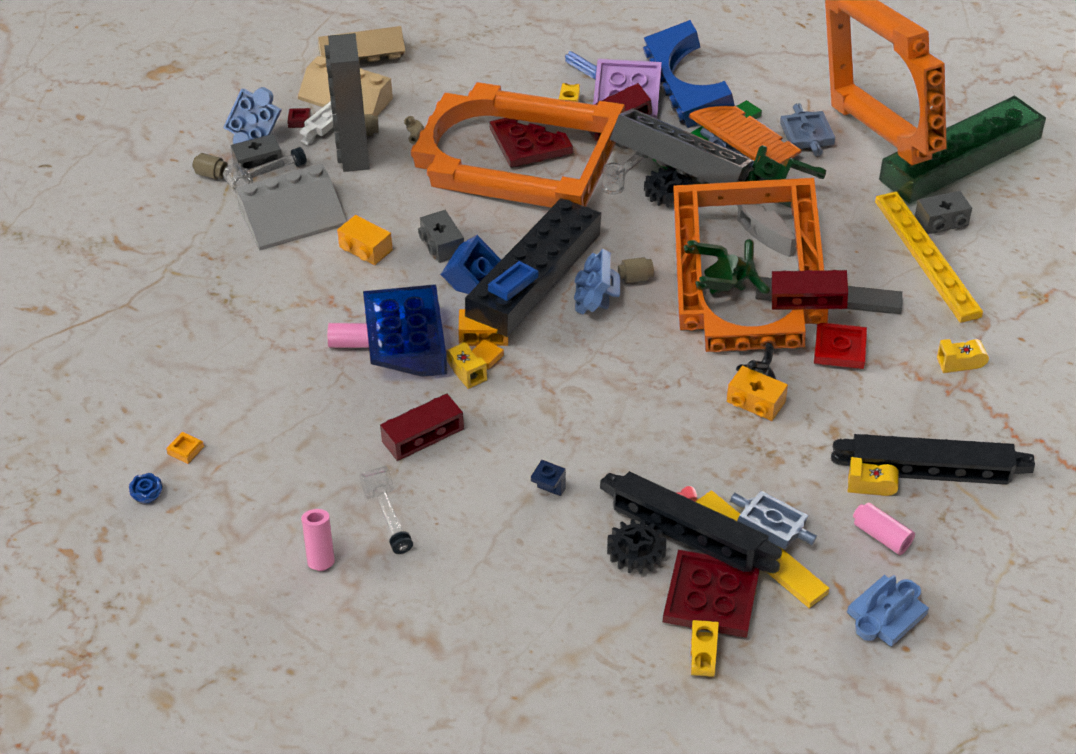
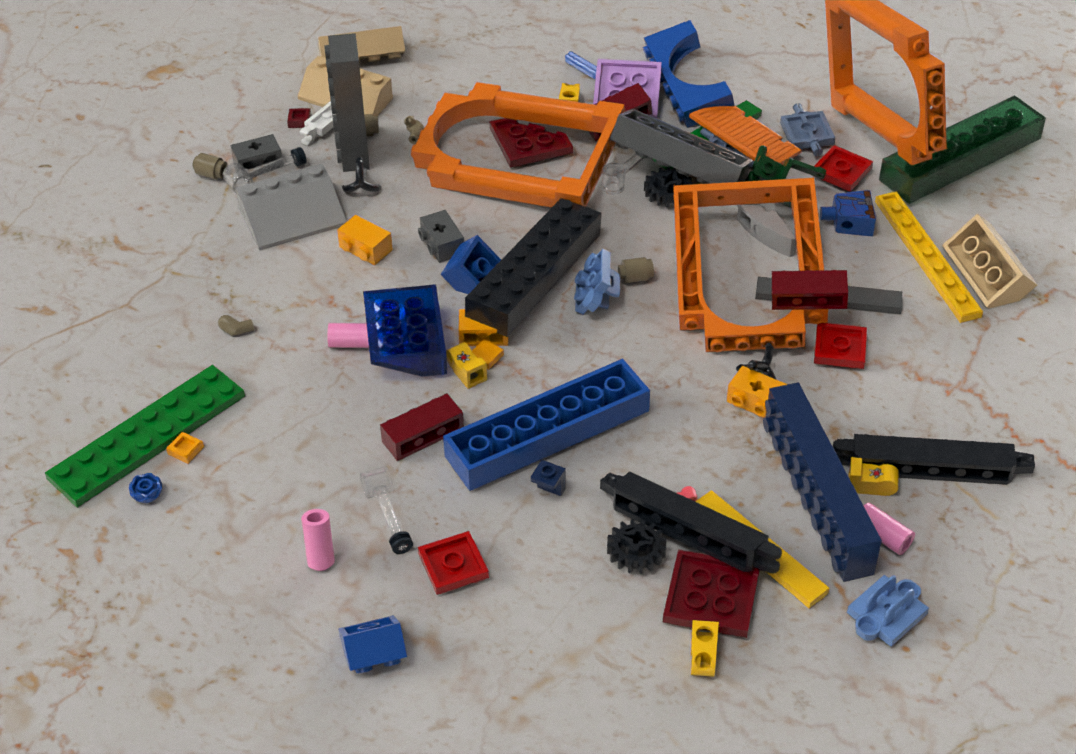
medium blue piece [223,87,282,144] -> none
blue tile [488,261,538,301] -> none
dark green piece [684,239,770,295] -> none
sand blue plate [729,491,817,550] -> none
dark grey brick [915,191,972,234] -> none
yellow leg [937,339,989,373] -> none
none -> green plate [45,364,245,508]
none -> dark tan arm [218,315,254,336]
none -> blue slope [338,615,407,673]
none -> black piece [342,157,381,192]
none -> red plate [418,531,489,595]
none -> blue brick [443,358,650,491]
none -> dark blue brick [763,382,882,582]
none -> red plate [814,145,873,192]
none -> blue torso [820,190,876,236]
none -> tan slope [942,214,1038,309]

